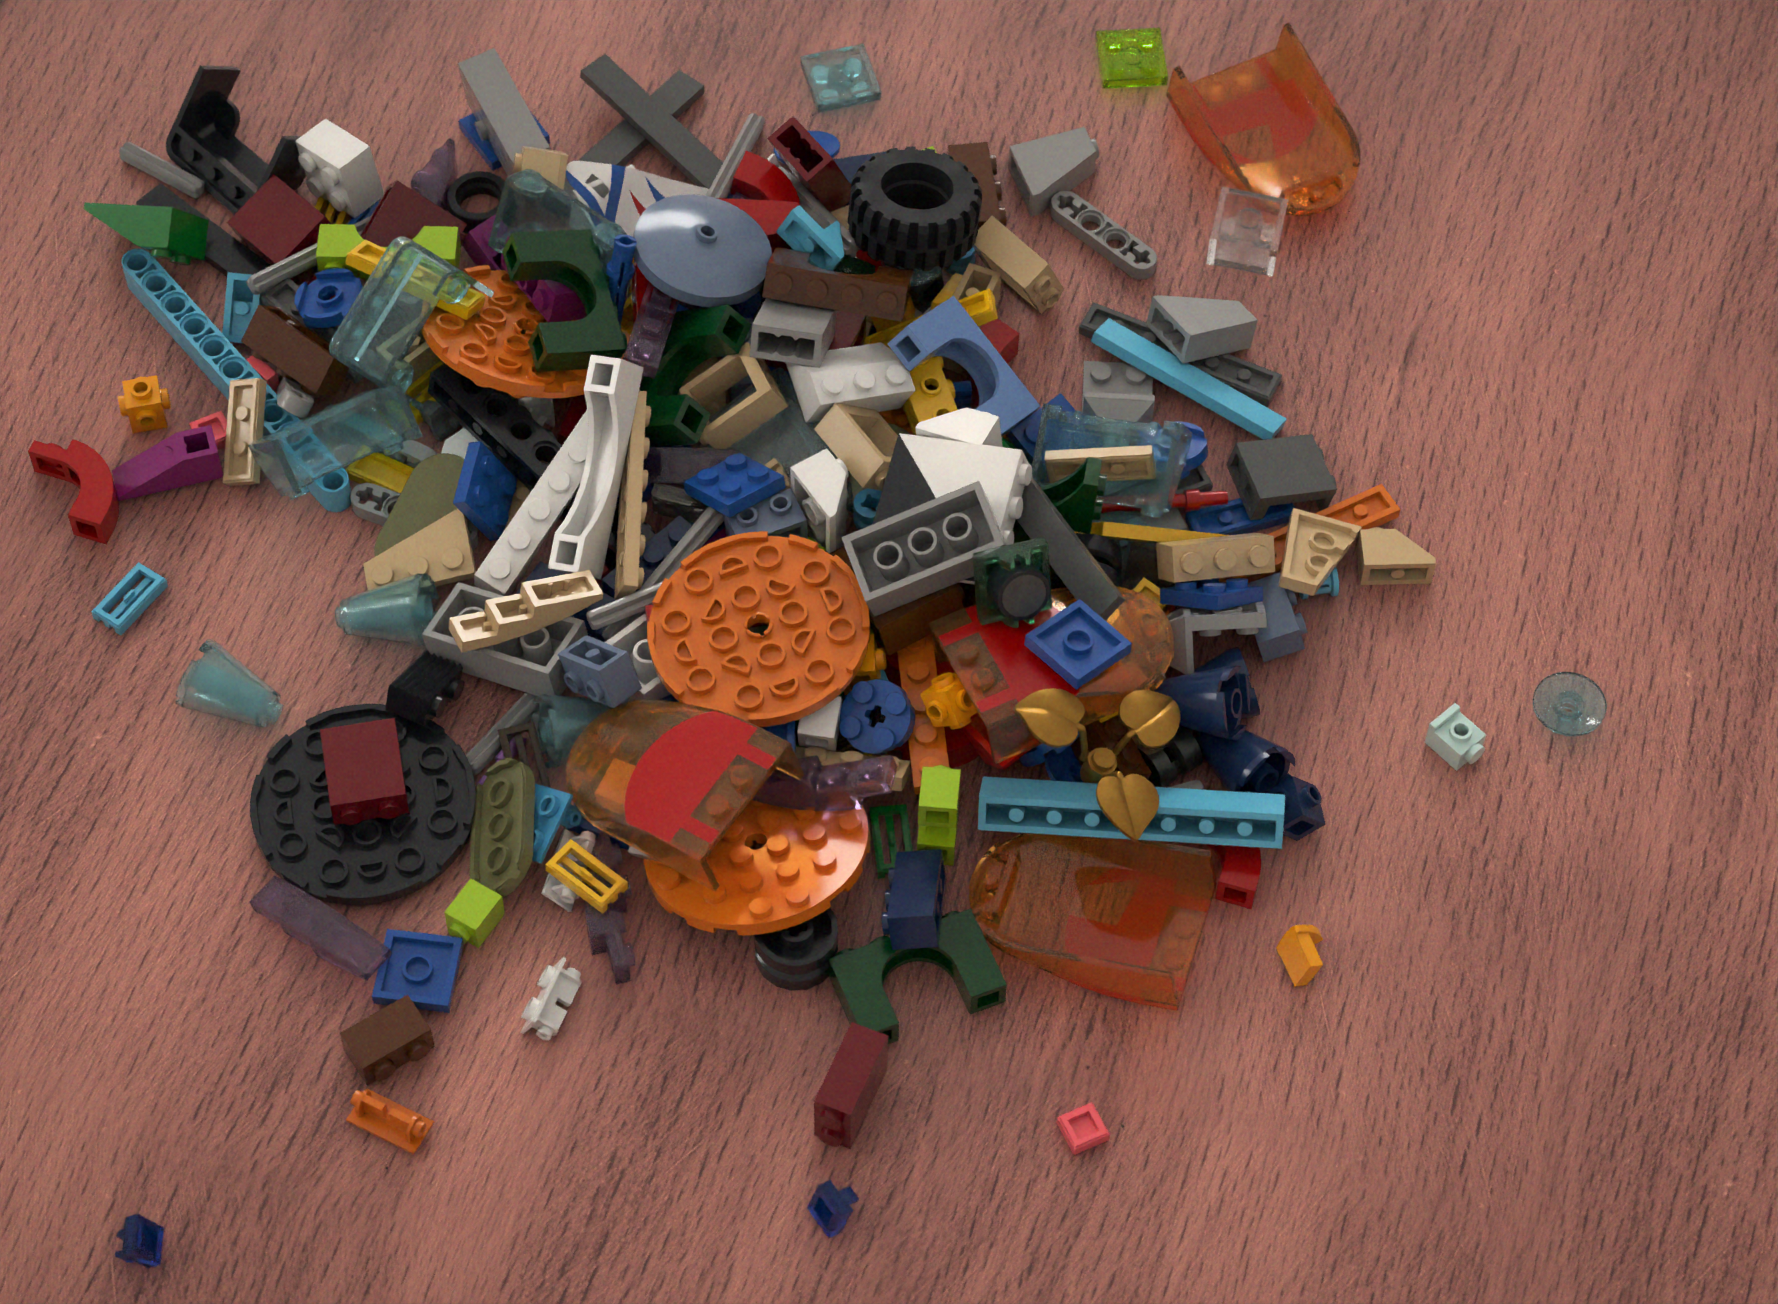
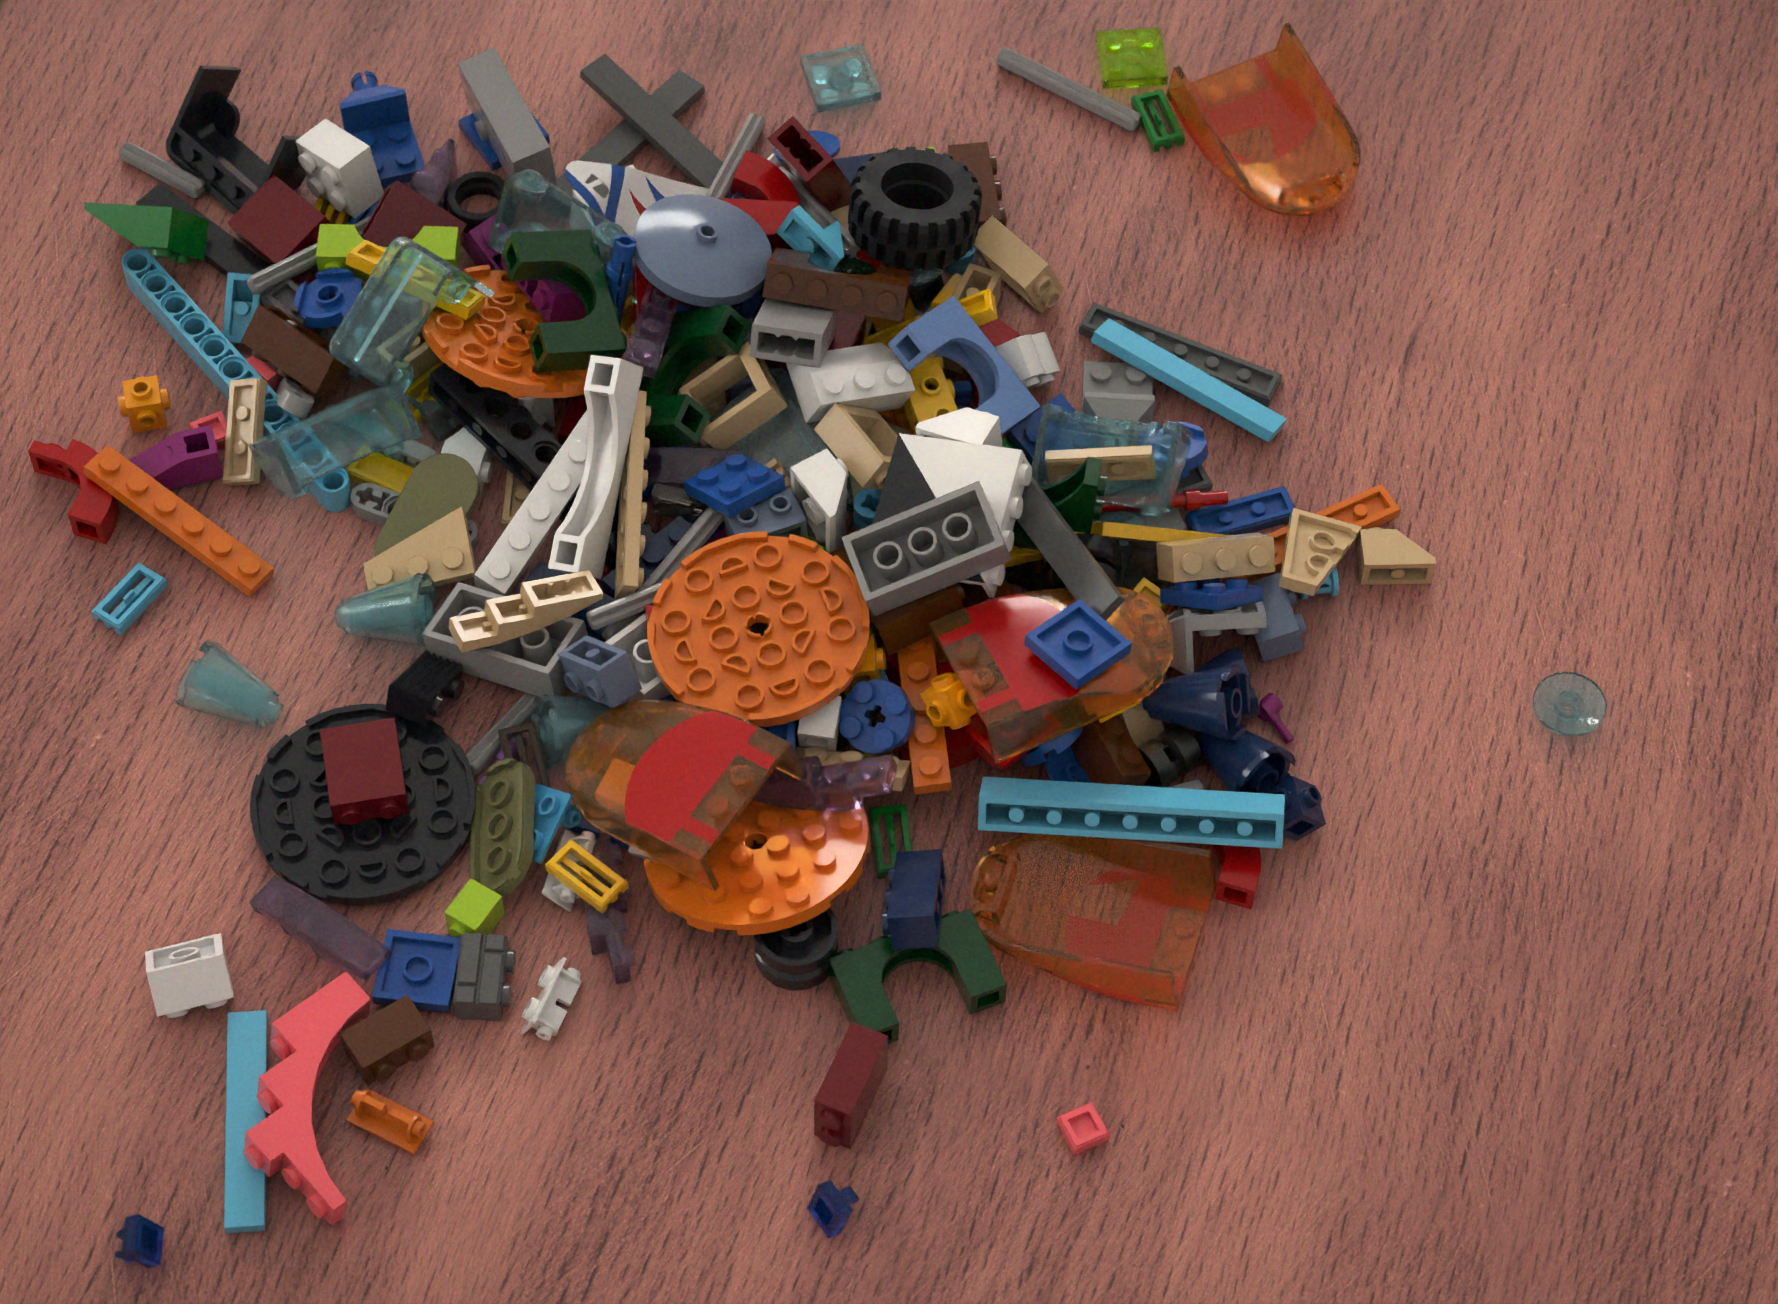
blue plate [453,441,517,541] -> none
tan slope [513,146,568,190] -> none
lime arch [917,765,961,866] -> none
piece [972,537,1052,628] -> none
light grey slope [1008,127,1099,217] -> none
pearl gold plant [1014,688,1180,842] -> none
light grey beam [1050,191,1157,280] -> none
light grey slope [1146,295,1258,364] -> none
clear brick [1206,187,1289,276] -> none
dark grey panel [1226,434,1337,520] -> none
light orange tile [1276,924,1323,987] -> none
light aqua brick [1425,703,1486,771] -> none
none -> orange plate [83,445,274,597]
none -> white slope [145,933,234,1018]
none -> medium azure tile [224,1010,268,1234]
none -> coral arch [243,971,371,1226]
none -> blue plate [339,71,427,188]
none -> dark grey brick [453,933,516,1021]
none -> white brick [995,332,1061,389]
none -> light grey axle [996,47,1141,131]
none -> green tile [1131,89,1185,152]
none -> magenta hand [1258,693,1294,744]

